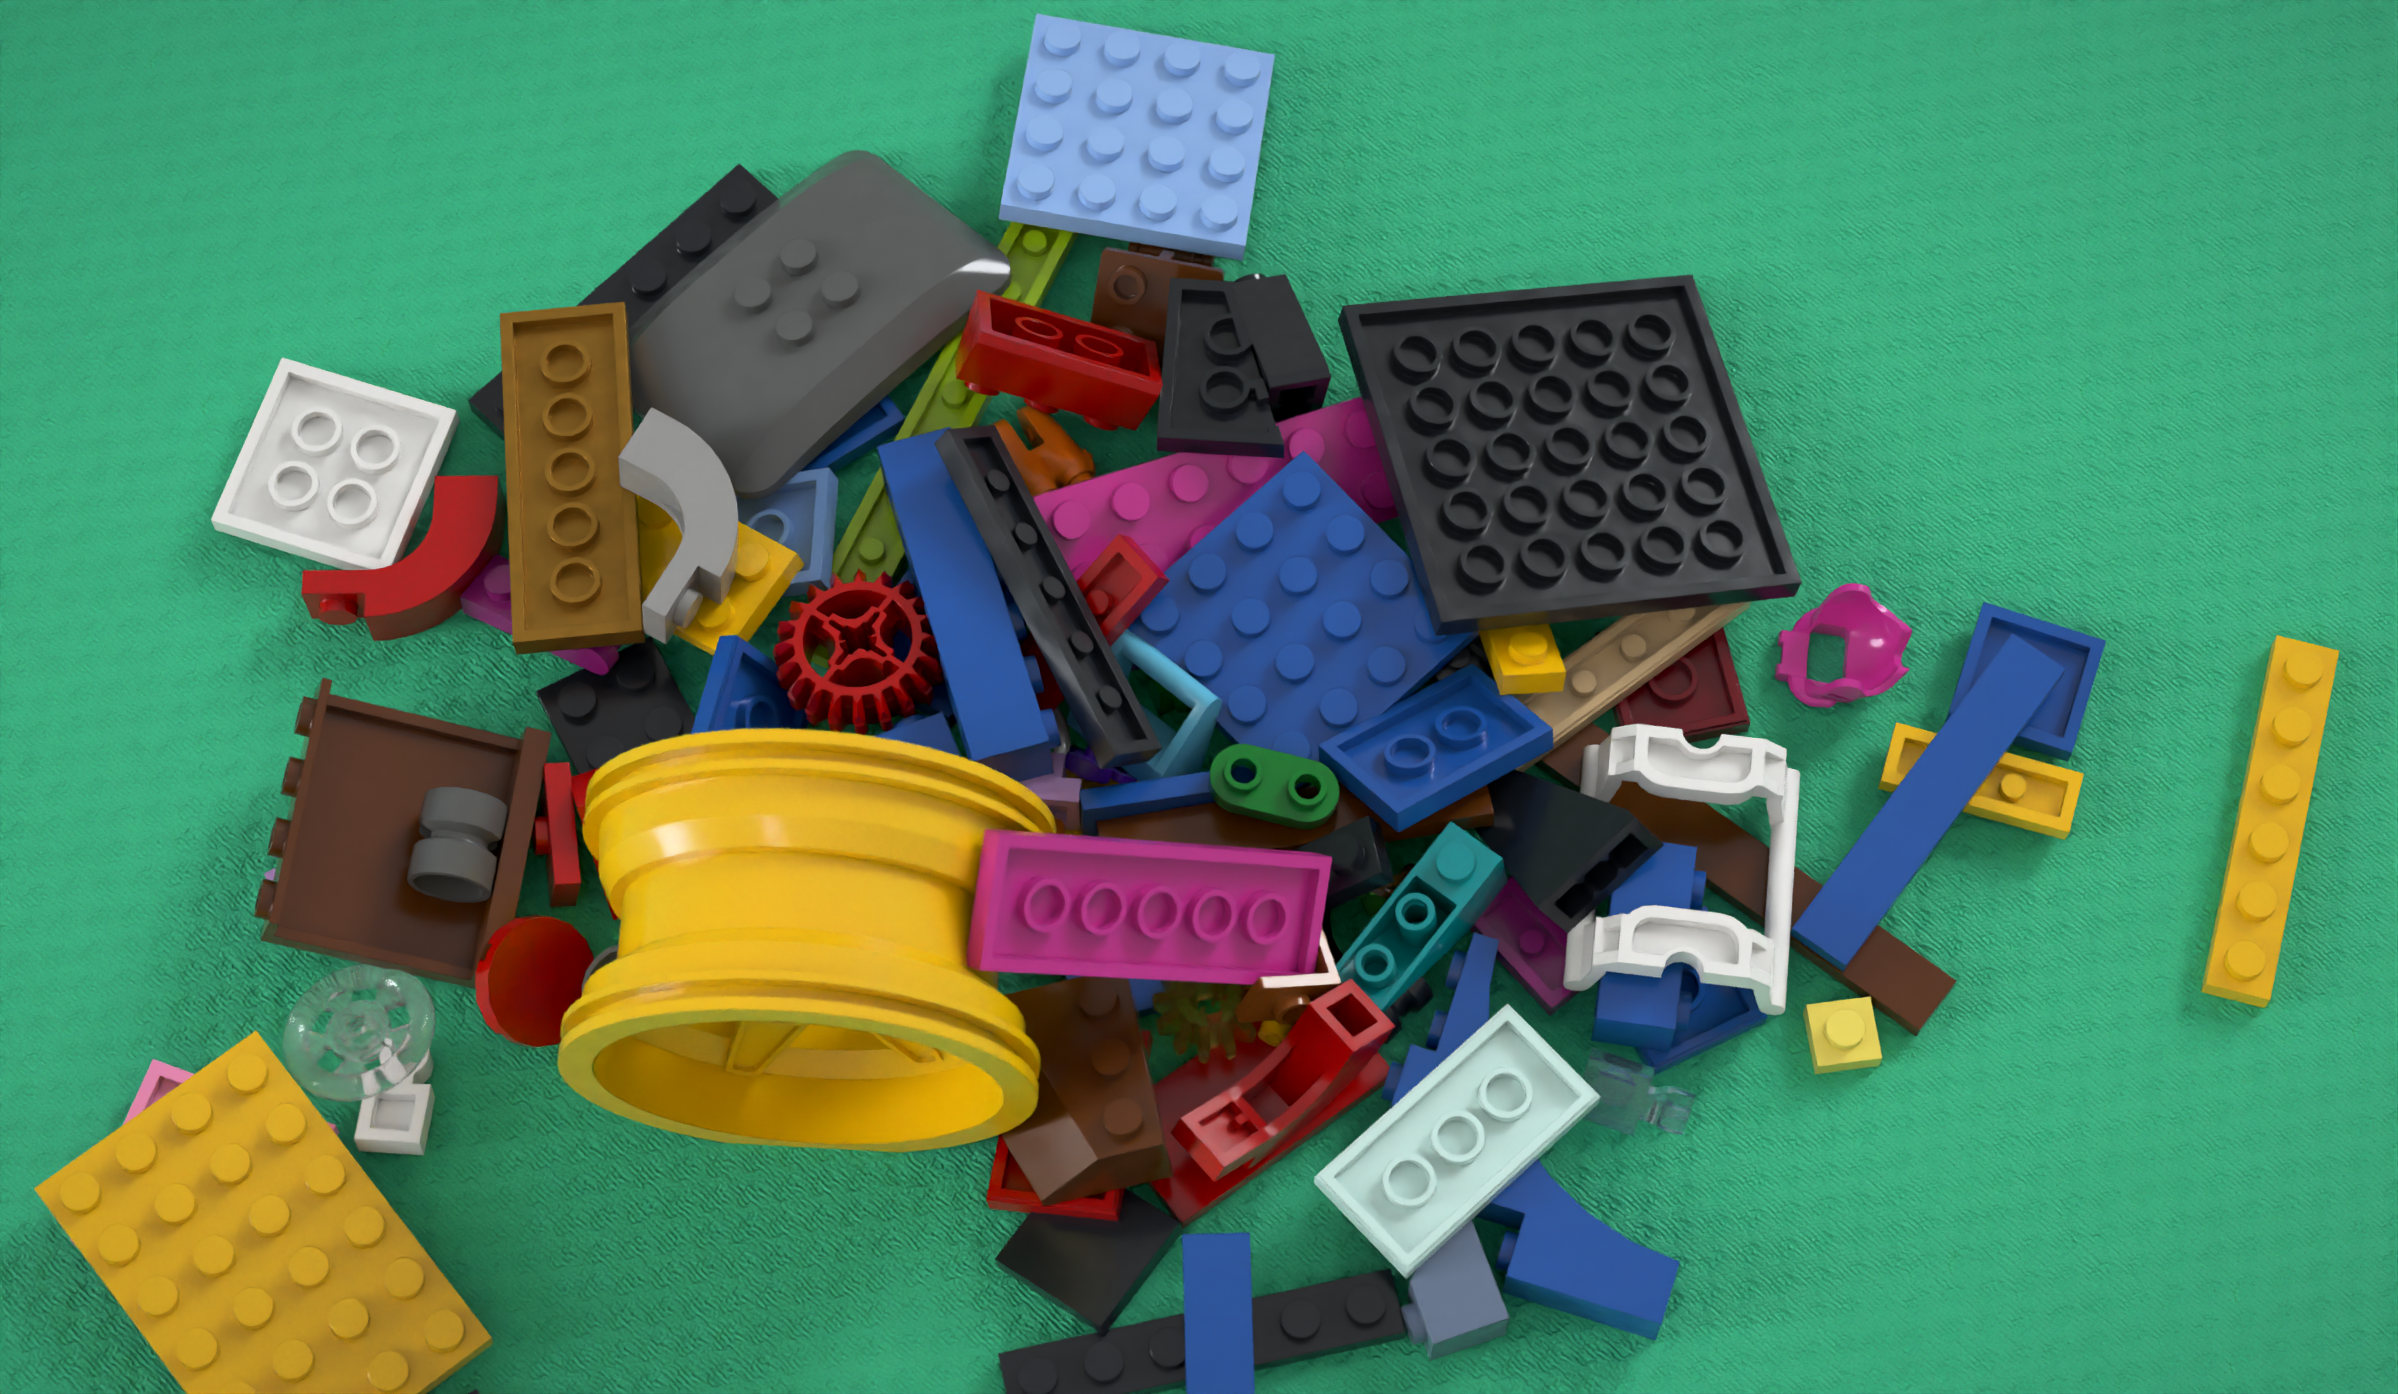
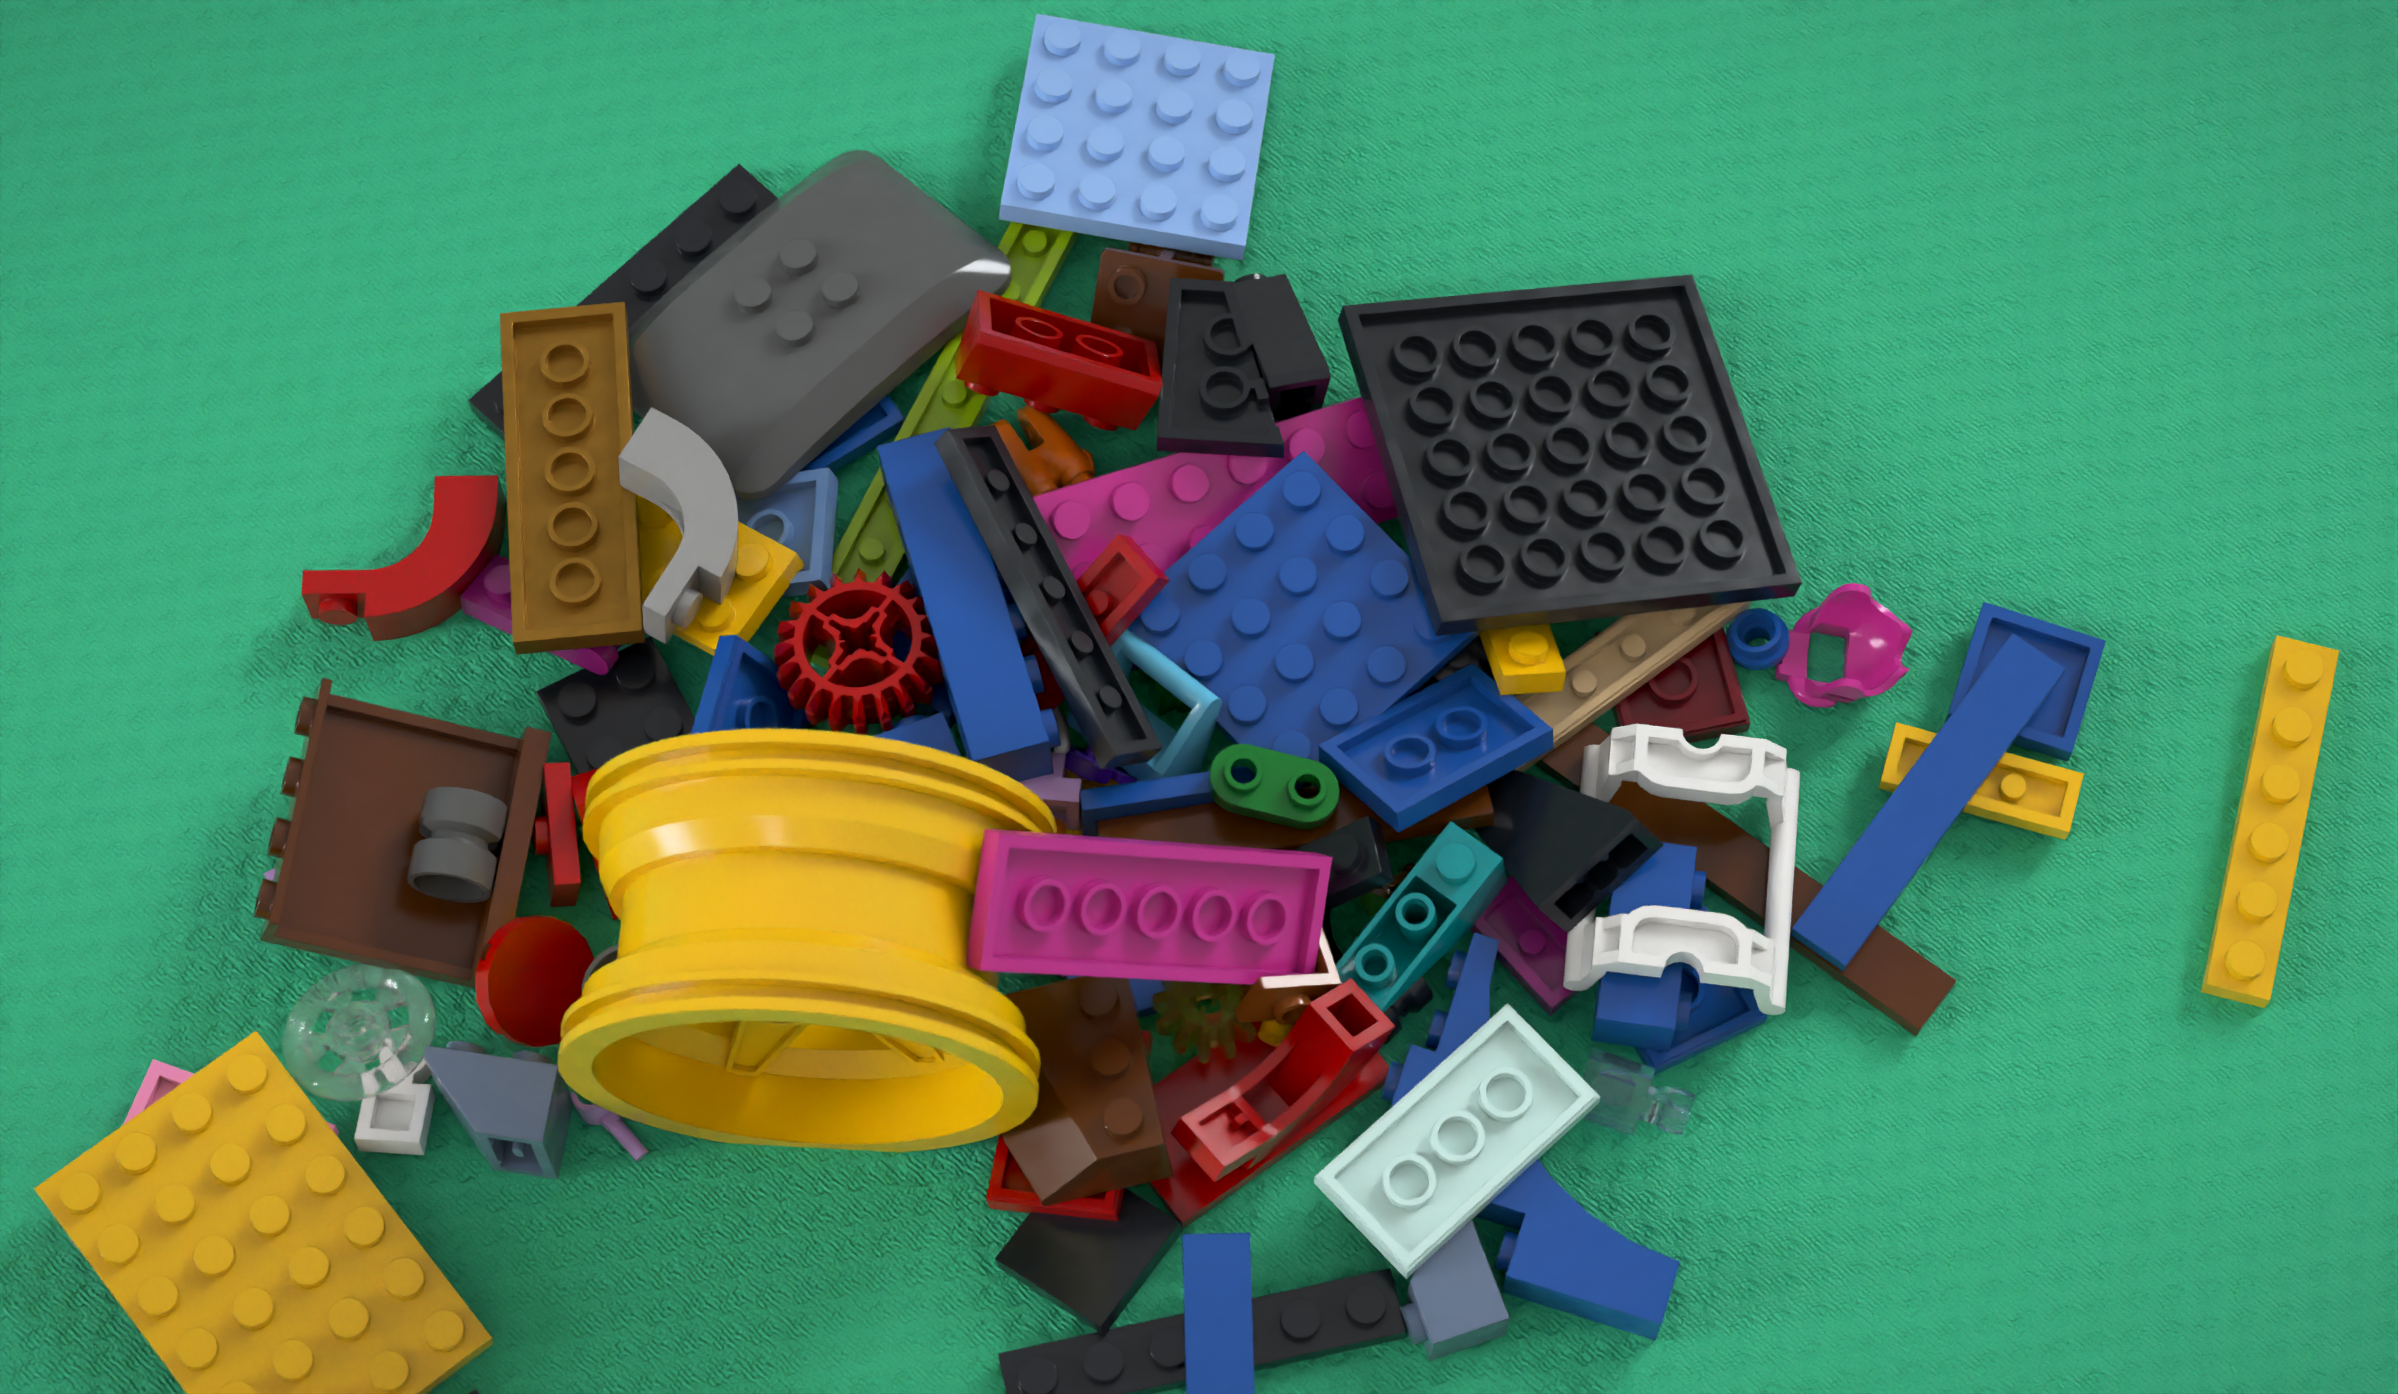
white plate [211,358,460,570] -> none
light yellow plate [1803,996,1882,1074] -> none
none -> sand blue slope [424,1041,573,1180]
none -> lavender hand [571,1091,649,1162]
none -> blue plate [1726,608,1790,670]

